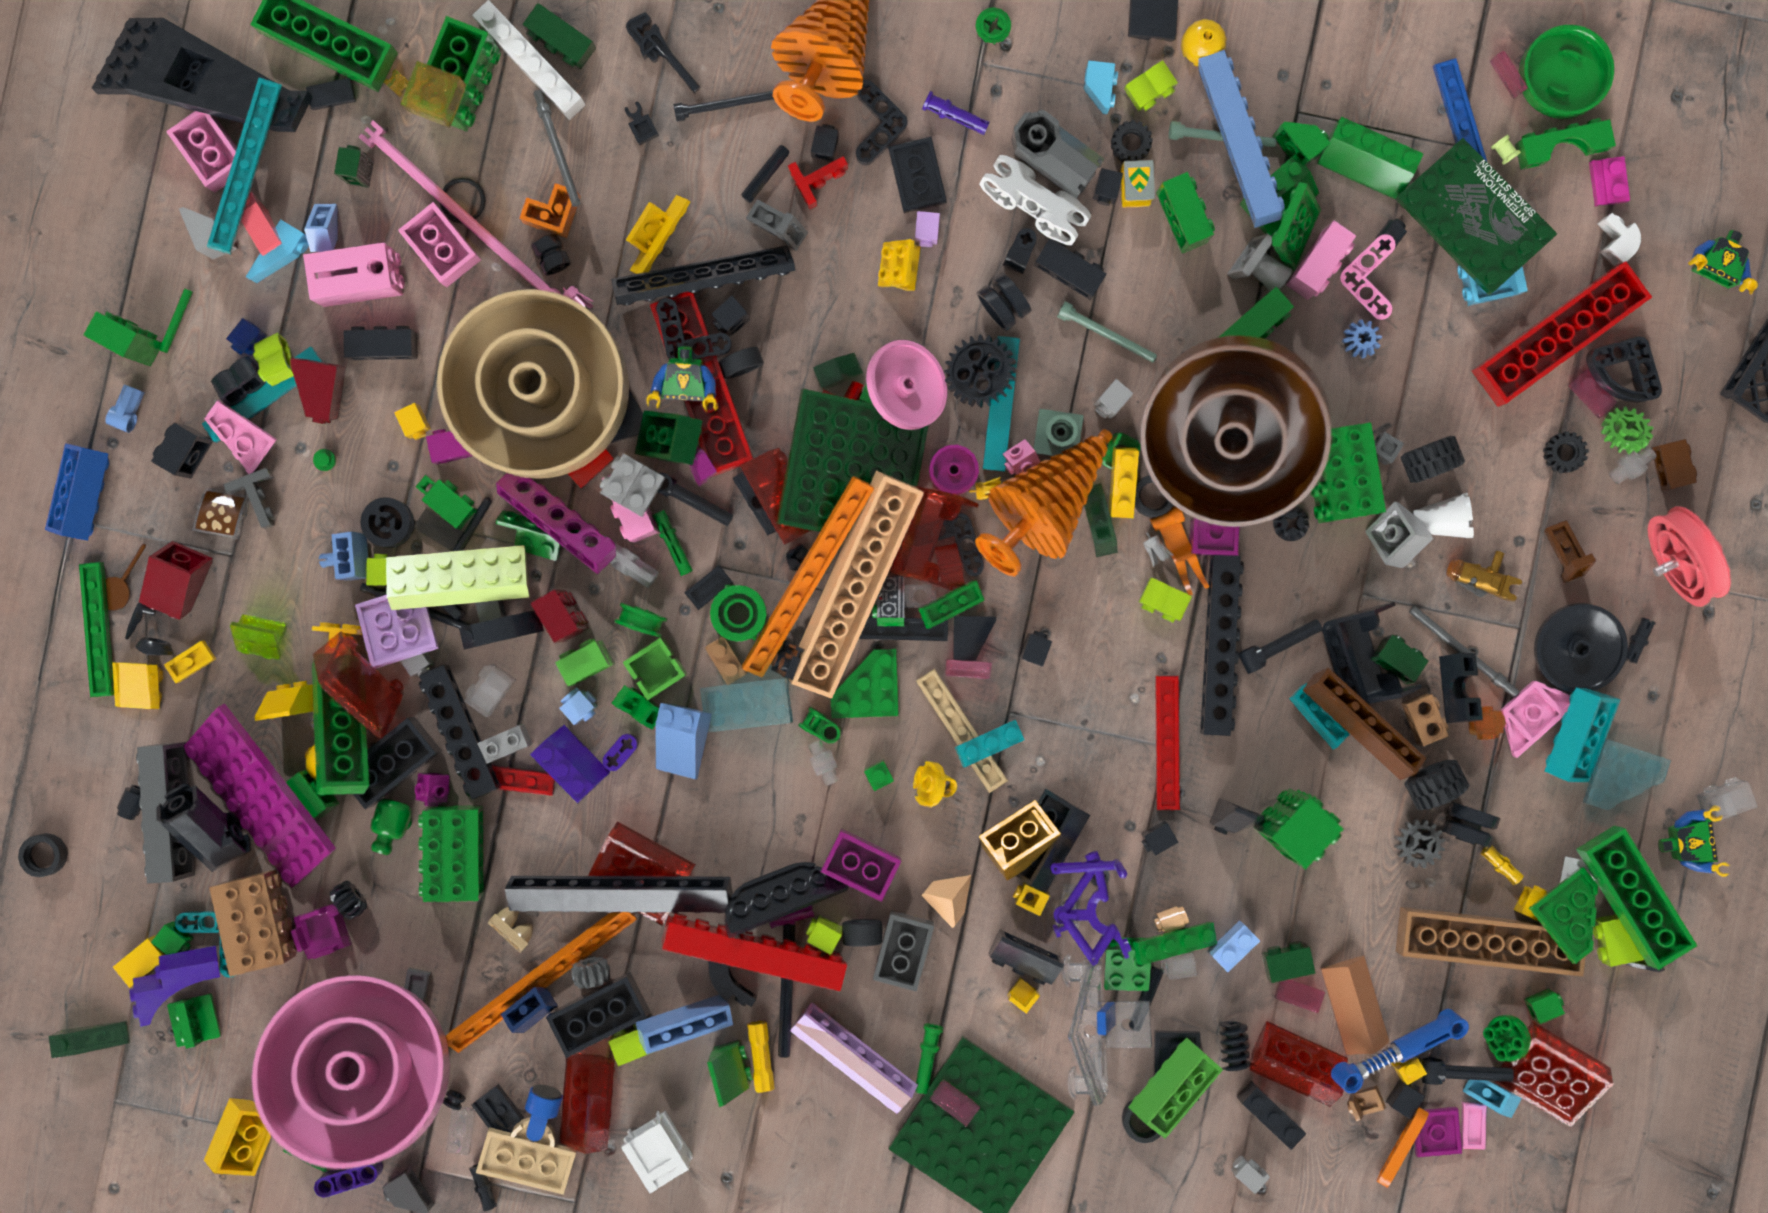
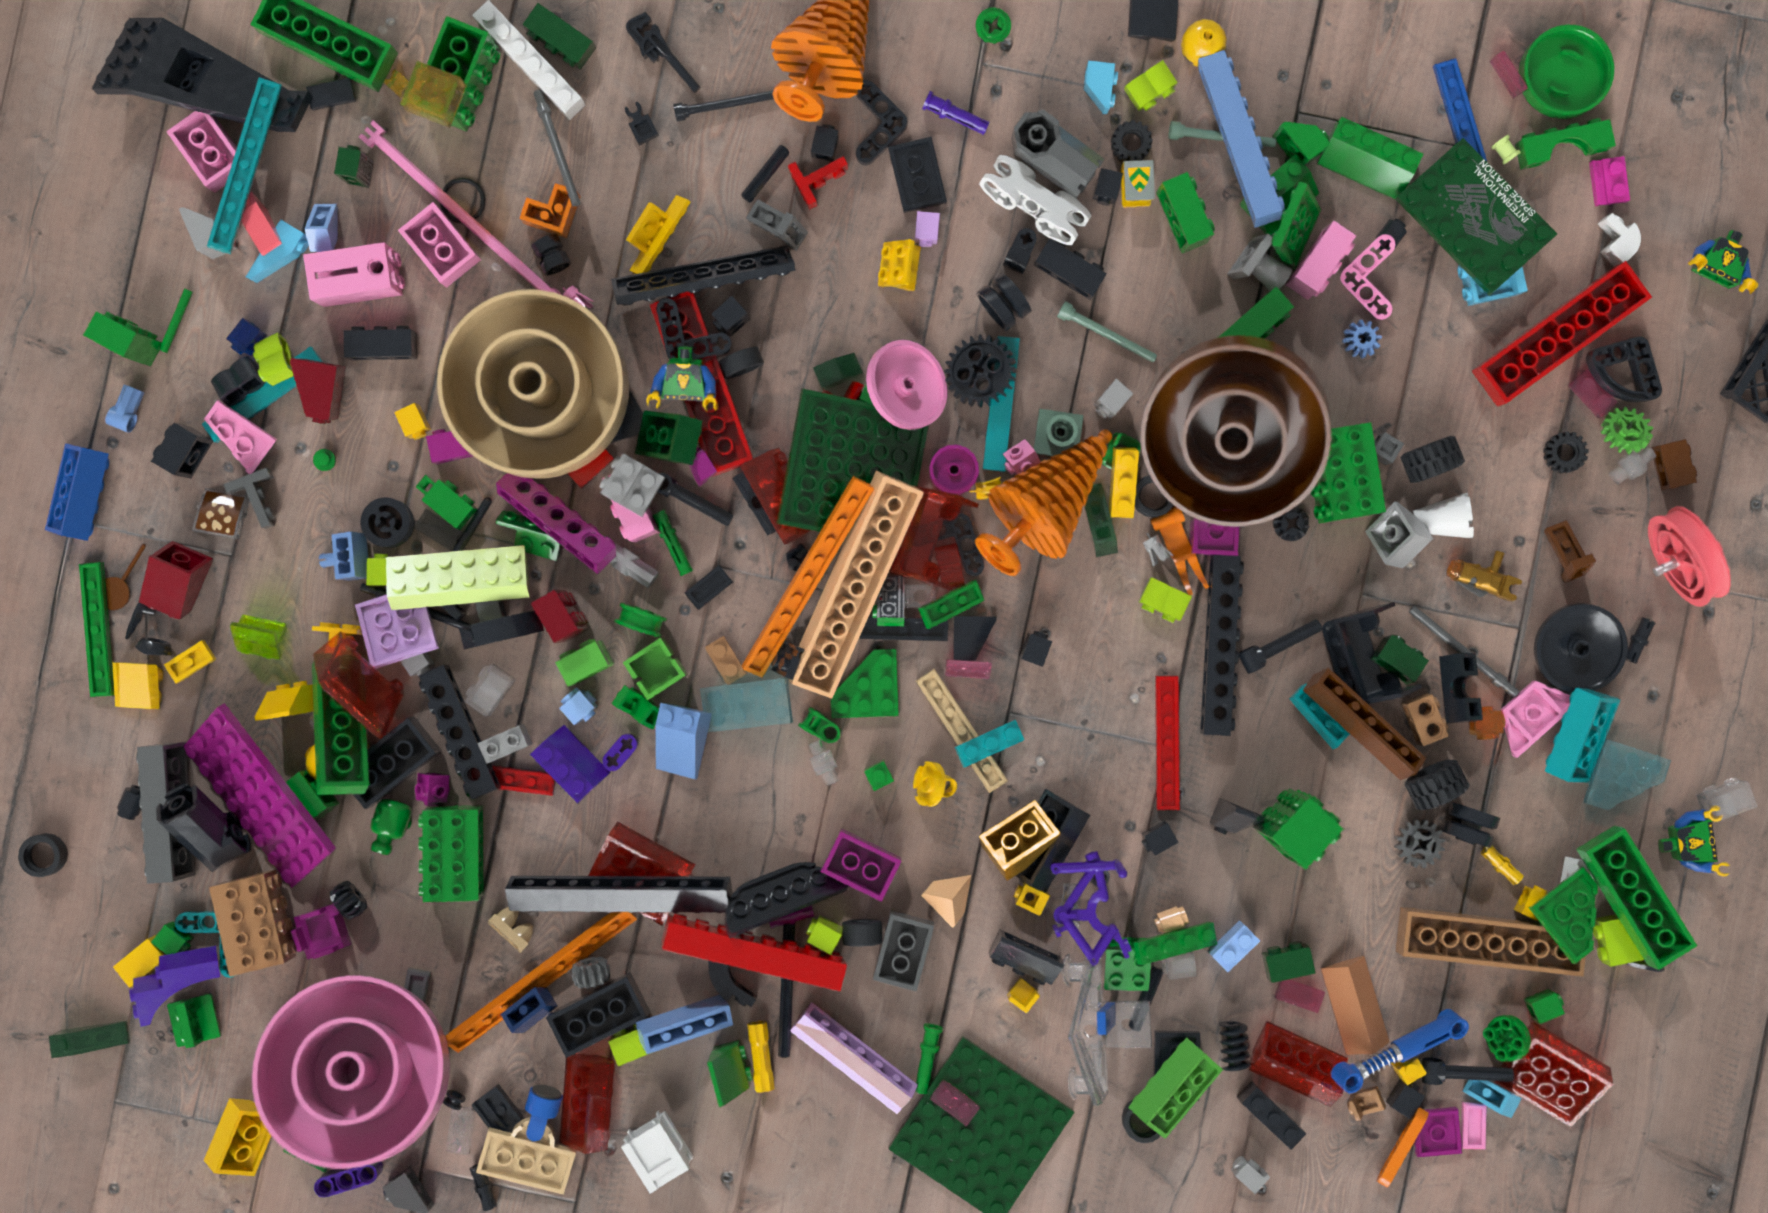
green piece [710,585,768,642] -> none

